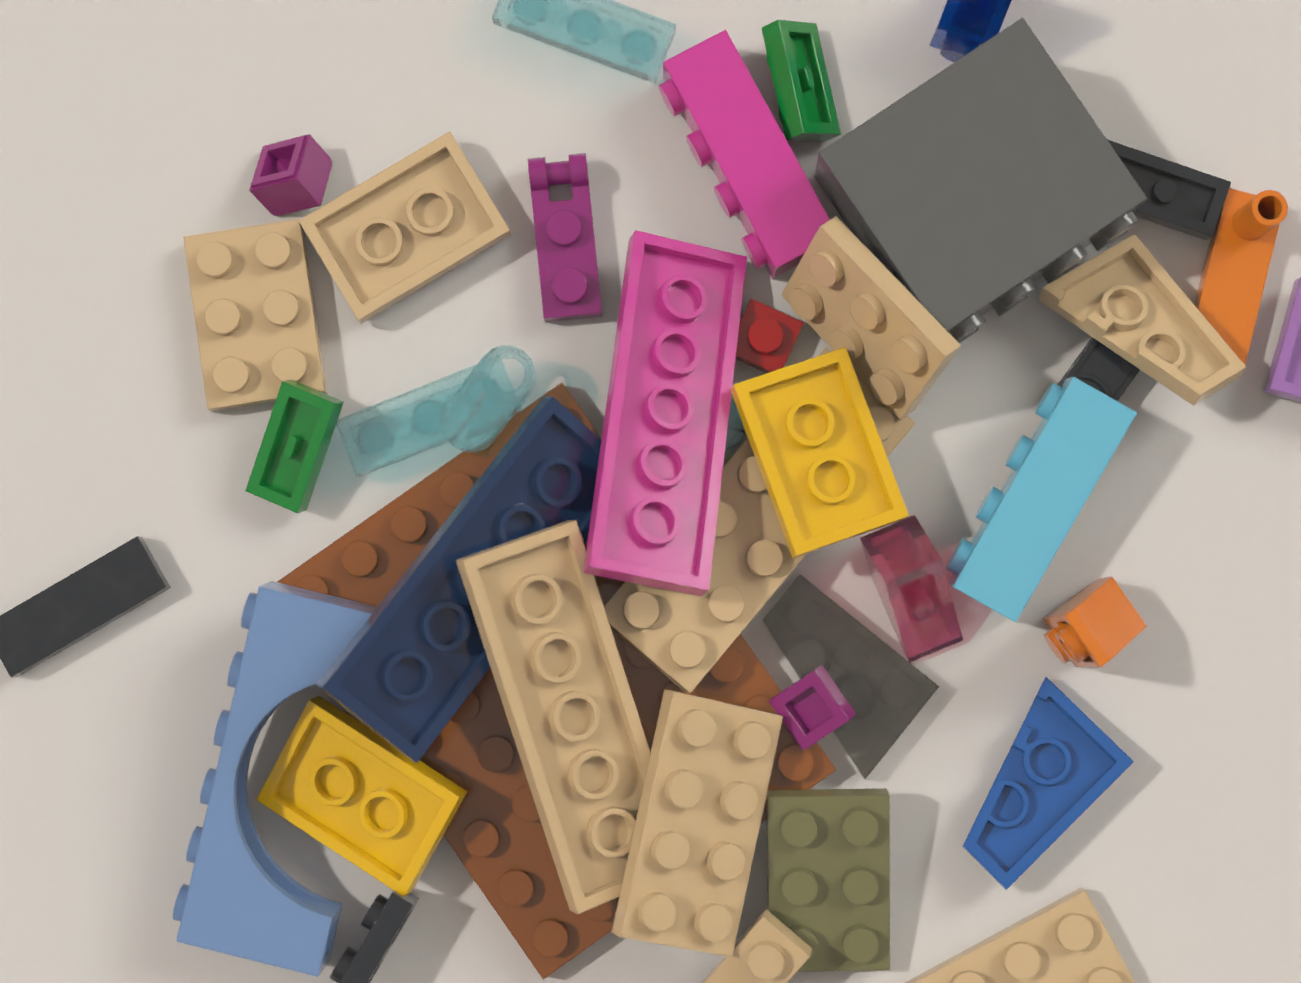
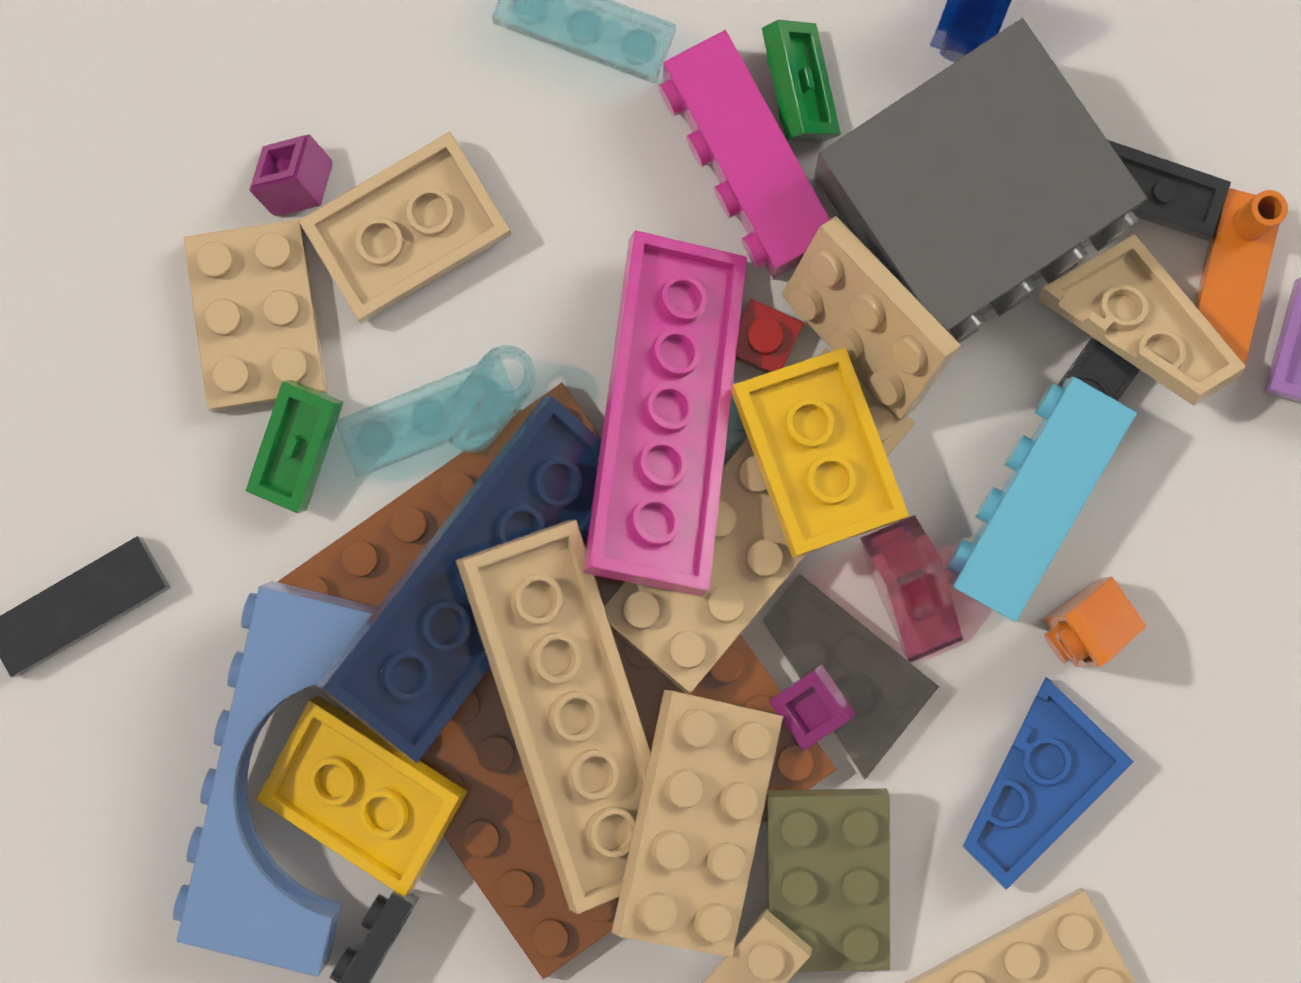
magenta plate [528,153,603,322] -> none

